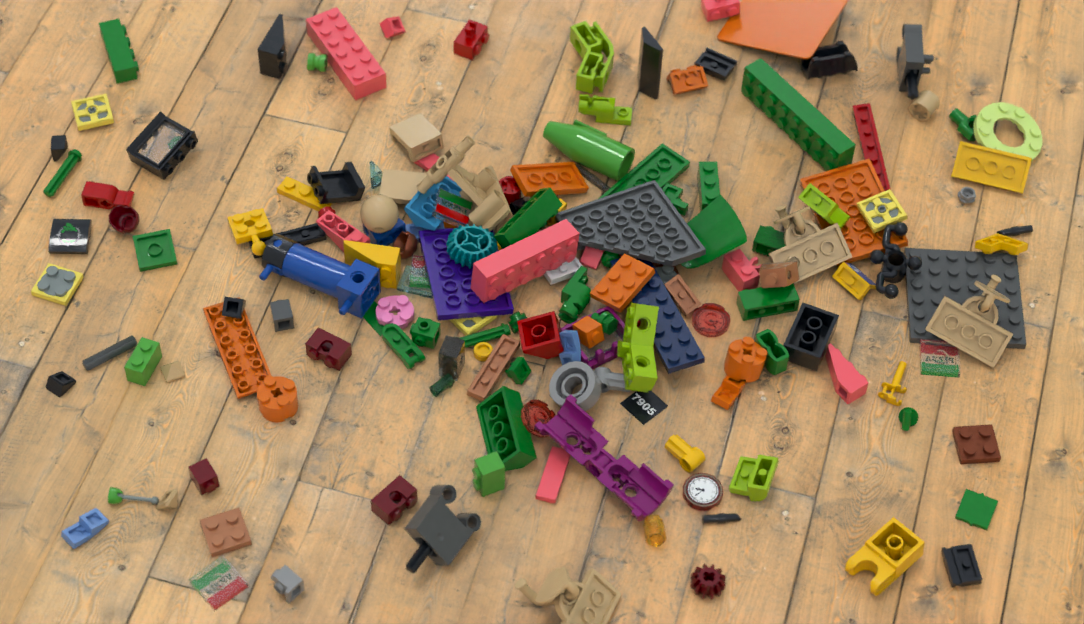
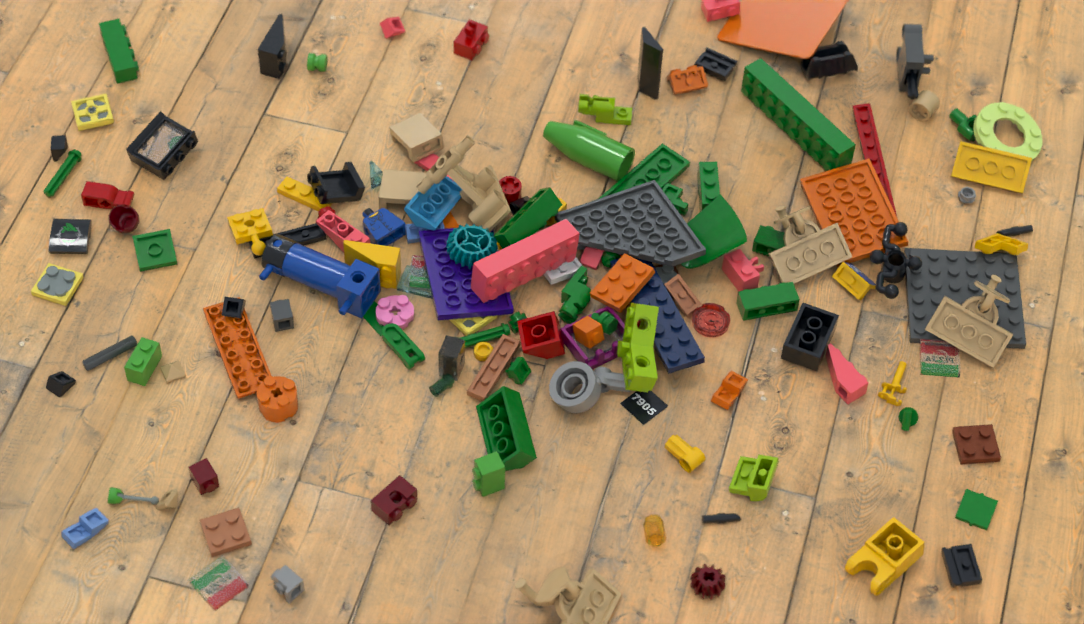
dark red brick [305,327,352,371] -> none
coral brick [306,7,387,101] -> none
tan piece [360,194,399,233] -> none
copper hair [393,231,418,259] -> none
dark grey piece [404,485,481,573] -> none
green brick [410,317,441,349] -> none
tile [432,188,473,227] -> none
orange plate [510,162,589,197] -> none
clear red tile [521,399,556,438] -> none
magenta piece [534,394,674,521] -> none
coral tile [536,446,571,504] -> none
medium blue slope [559,330,581,365] -> none
lime brick [570,21,614,94] -> none
clear smoke piece [575,163,610,192] -> none
tile [683,473,723,511] -> none
orange brick [724,337,768,383] -> none
green brick [755,329,789,375] -> none
nougat torso [759,261,799,288] -> none
lime panel [798,183,851,230] -> none
light yellow piece [857,189,907,233] -> none

